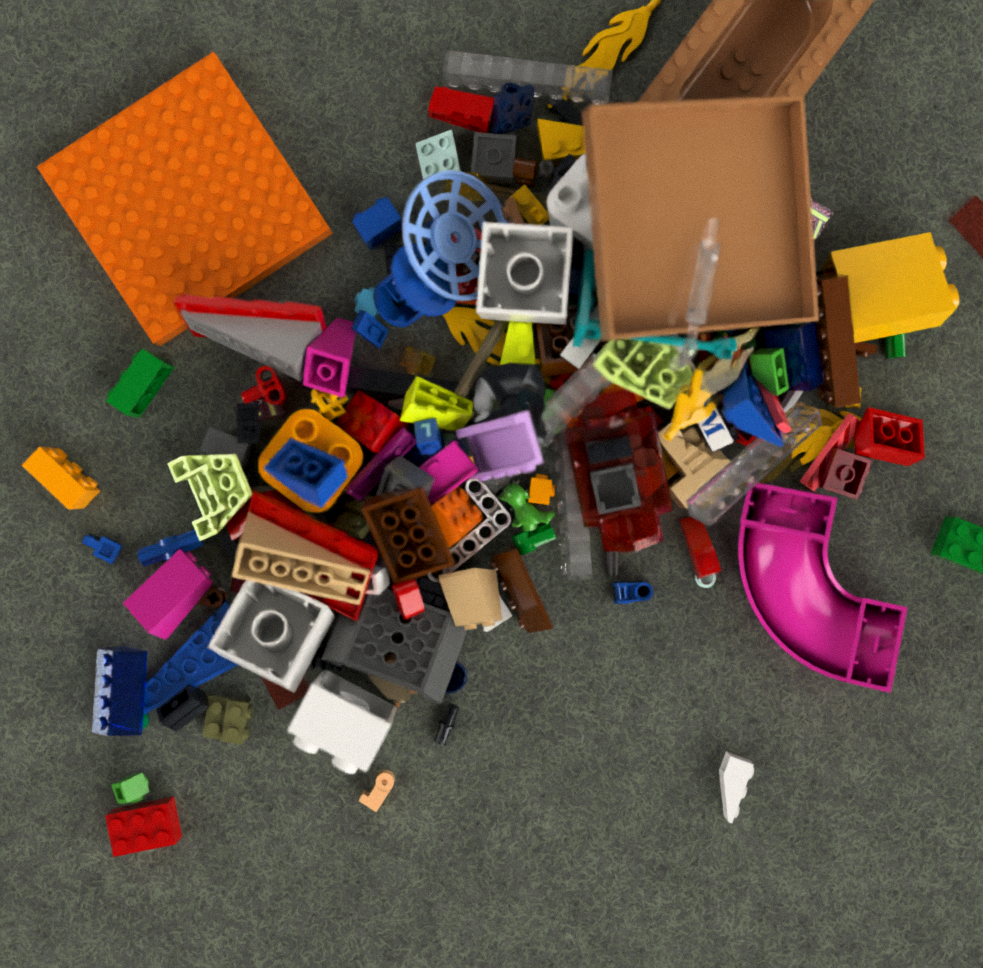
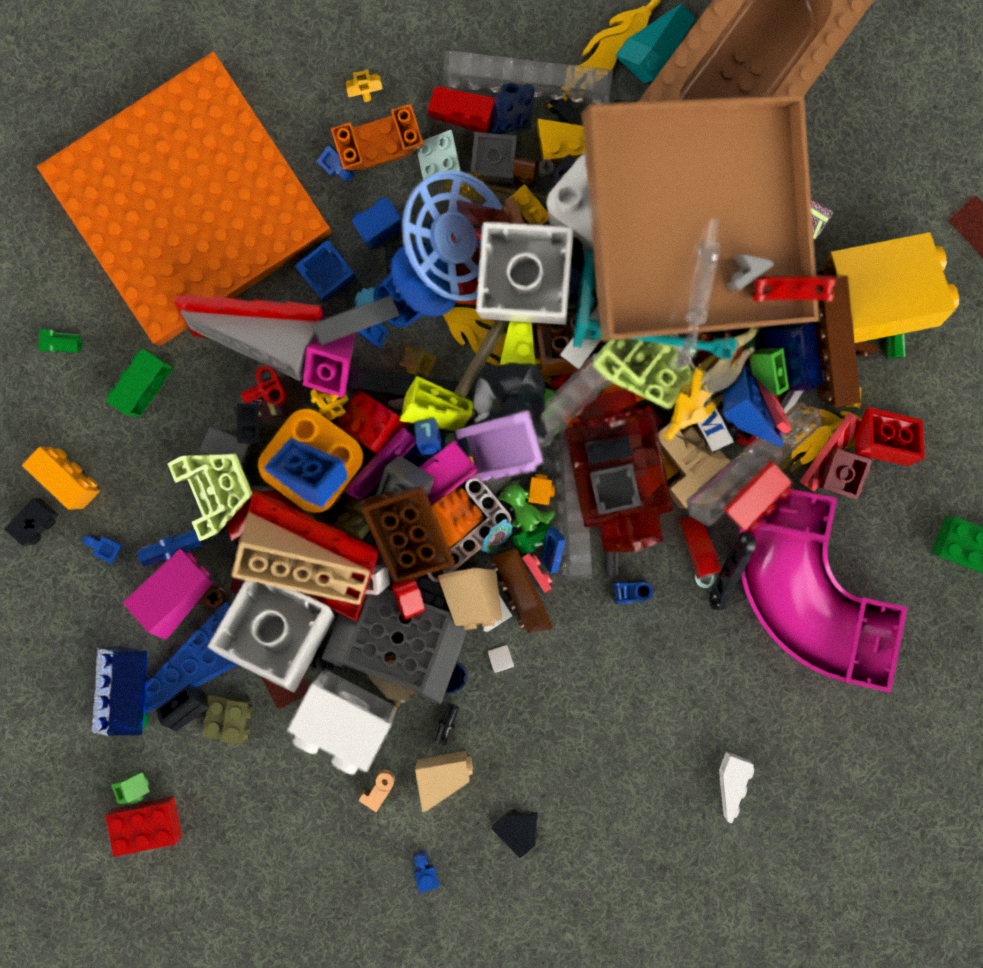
none -> black brick [4,498,59,546]
none -> green piece [37,329,83,353]
none -> blue container [295,240,356,303]
none -> dark grey slope [313,296,399,345]
none -> blue plate [316,145,355,181]
none -> orange slope [331,104,424,170]
none -> yellow piece [346,69,383,102]
none -> blue plate [413,851,440,893]
none -> tan slope [415,751,473,812]
none -> clear red piece [456,200,512,227]
none -> sticker [481,519,512,554]
none -> white slope [488,645,514,673]
none -> black slope [491,809,538,858]
none -> coral plate [521,553,552,593]
none -> blue plate [541,527,566,574]
none -> teal wedge [615,4,696,84]
none -> black piece [709,531,756,610]
none -> slope [724,461,792,532]
none -> light grey slope [725,255,774,292]
none -> red plate [752,276,836,302]

